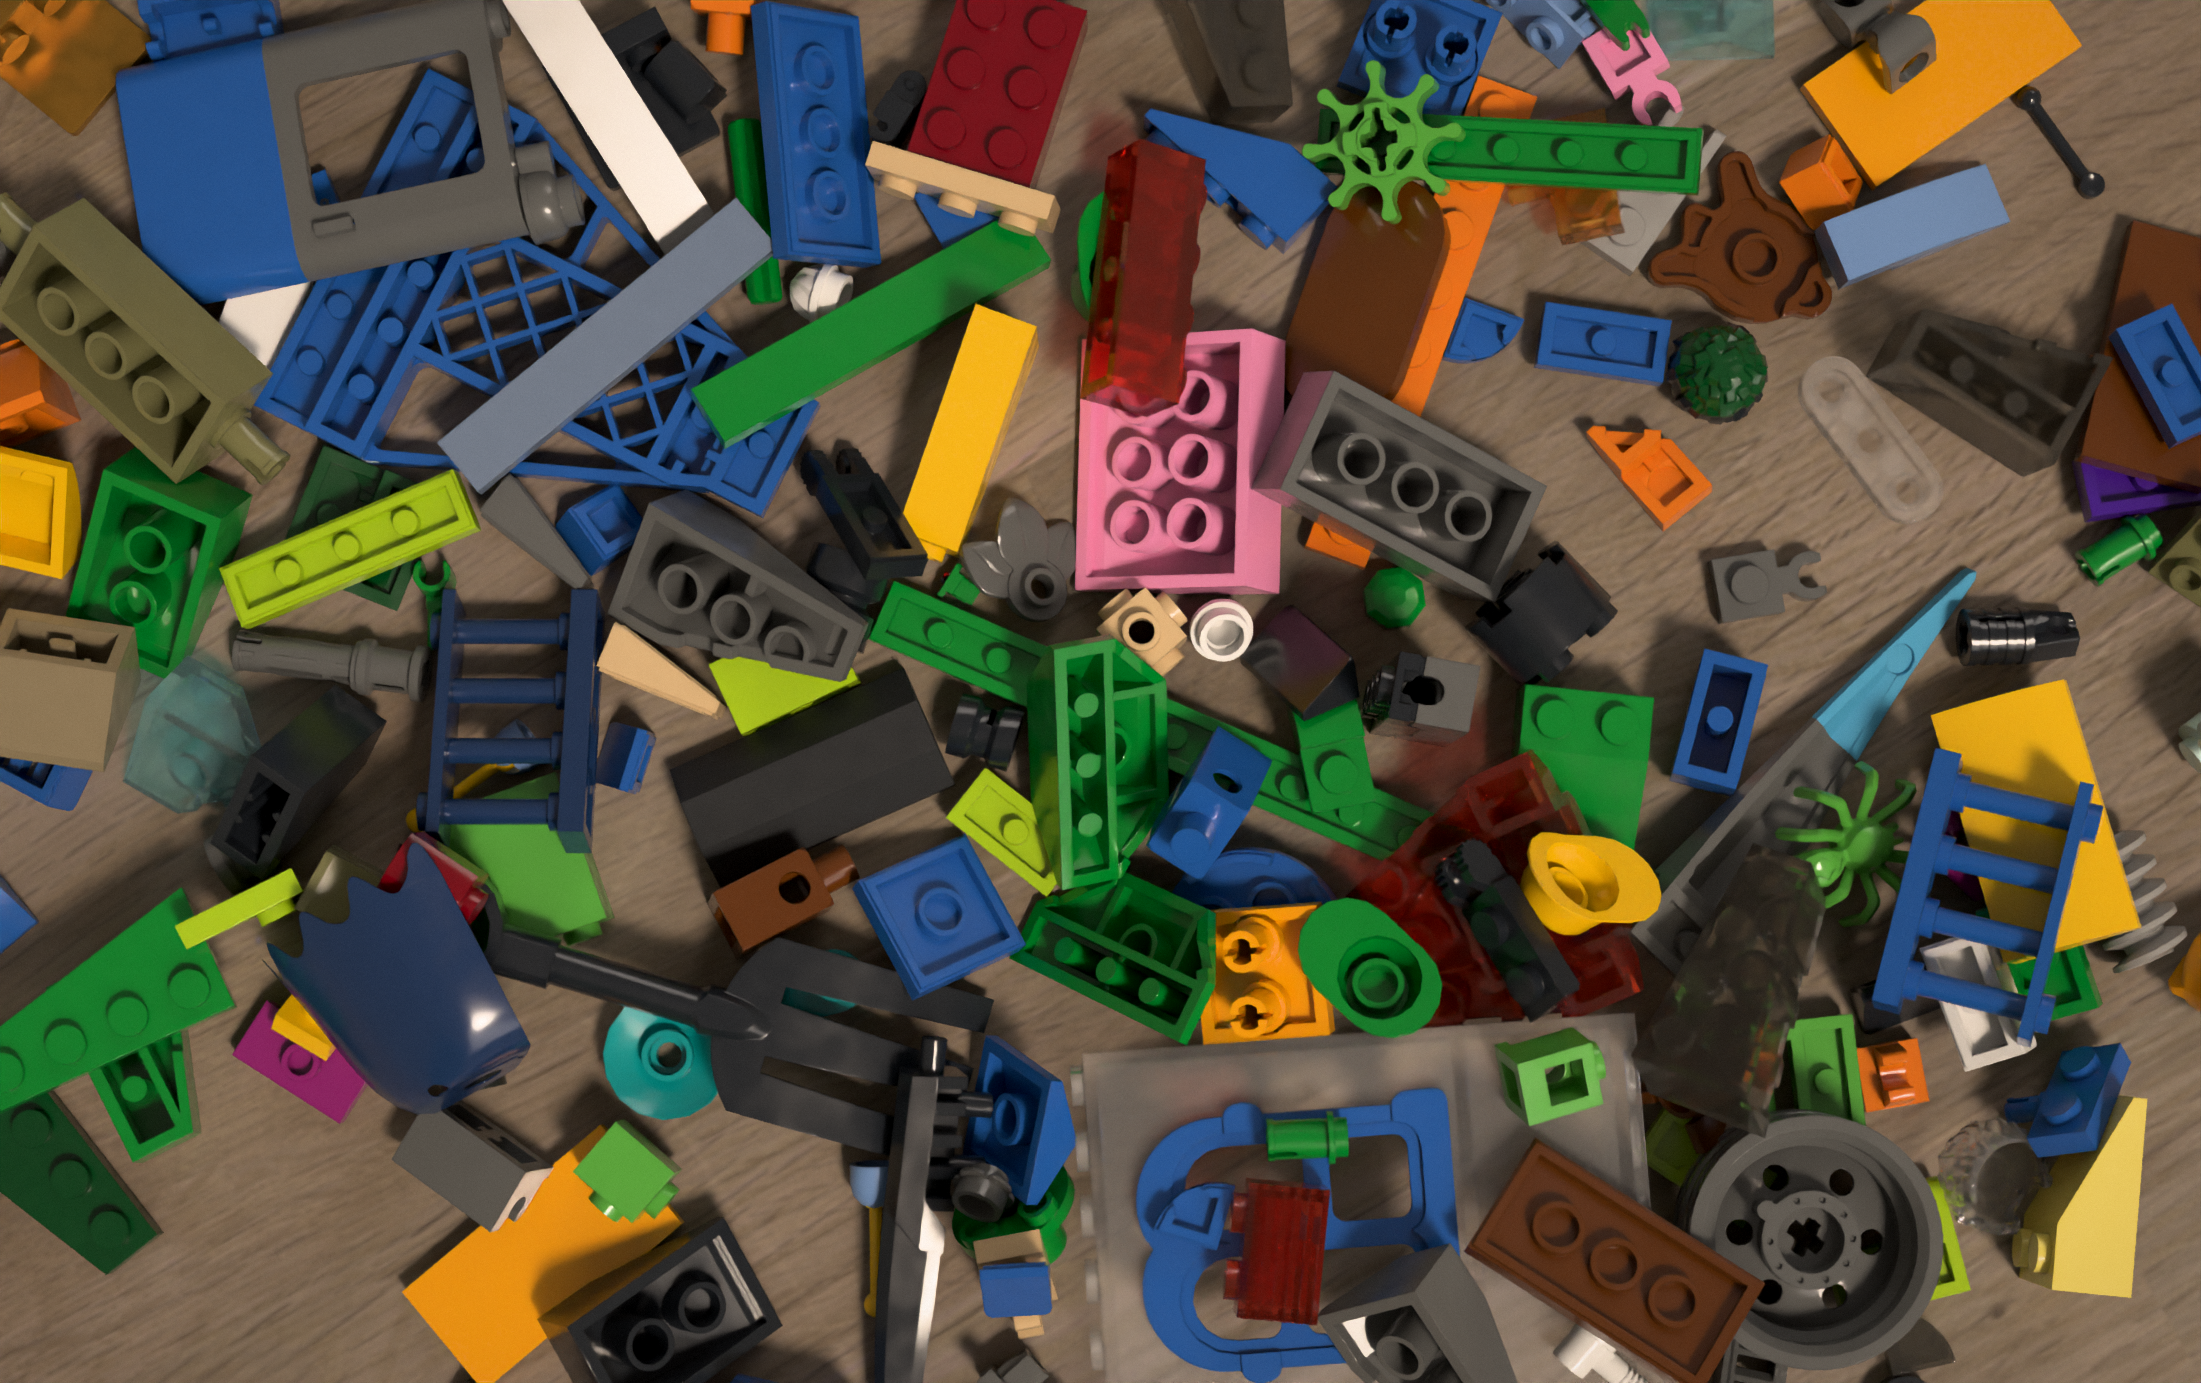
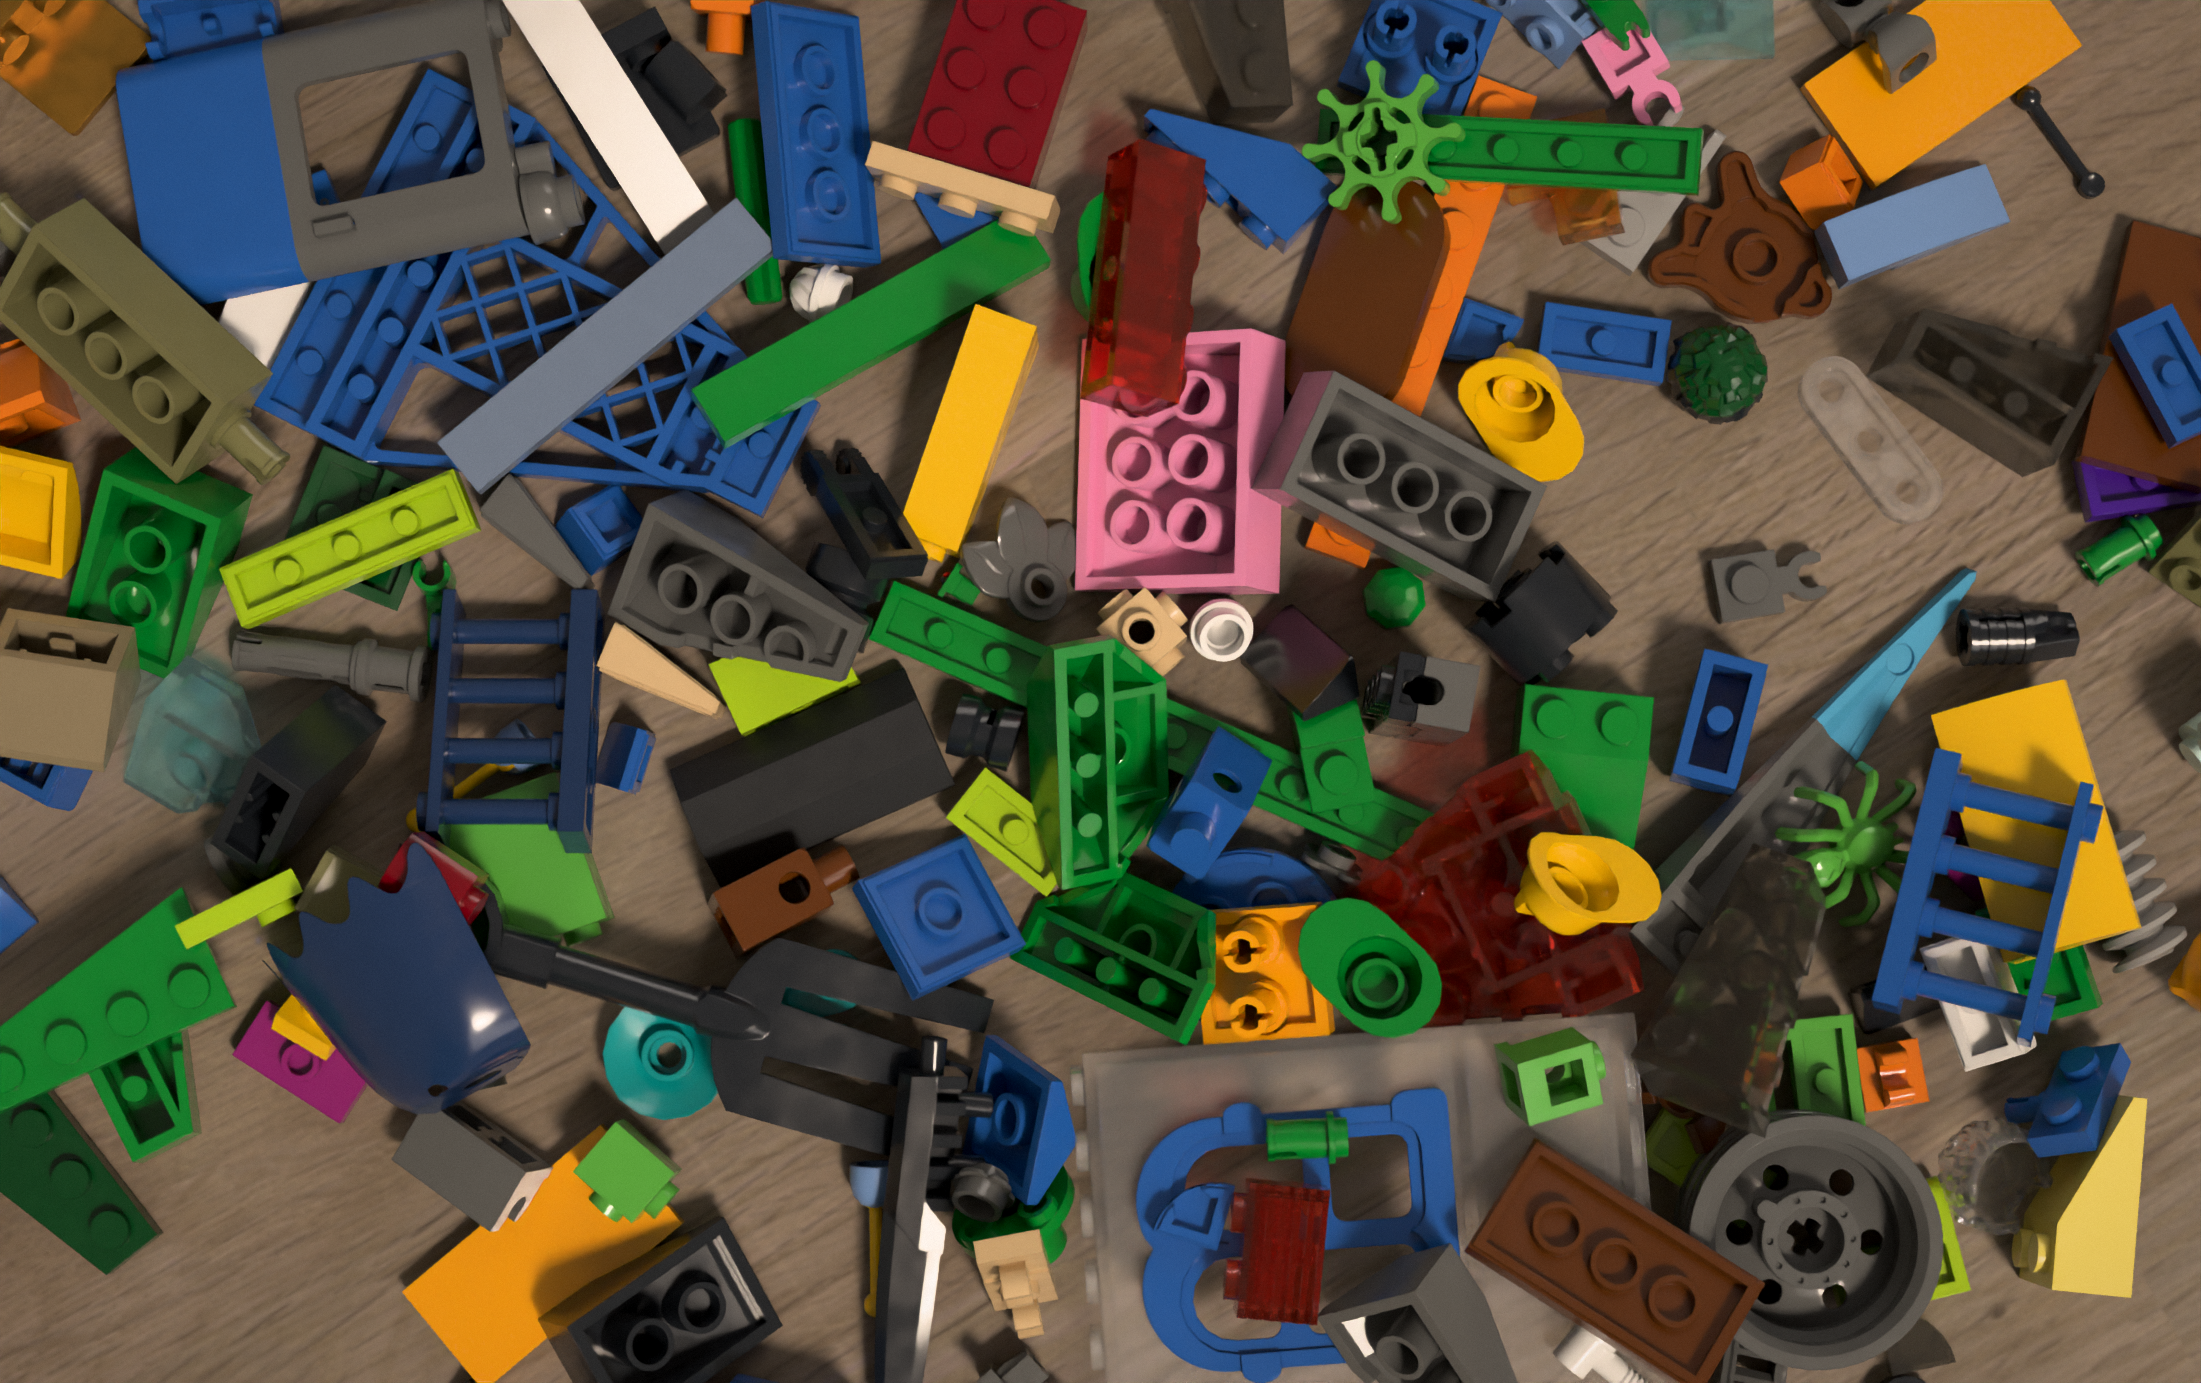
black piece [868,70,927,148] -> none
blue slope [979,1261,1052,1318] -> none
black hinge [1434,838,1581,1023] -> none
orange slope [1586,426,1712,532] -> none
none -> dark grey plate [1301,841,1363,896]
none -> yellow piece [1458,341,1584,482]

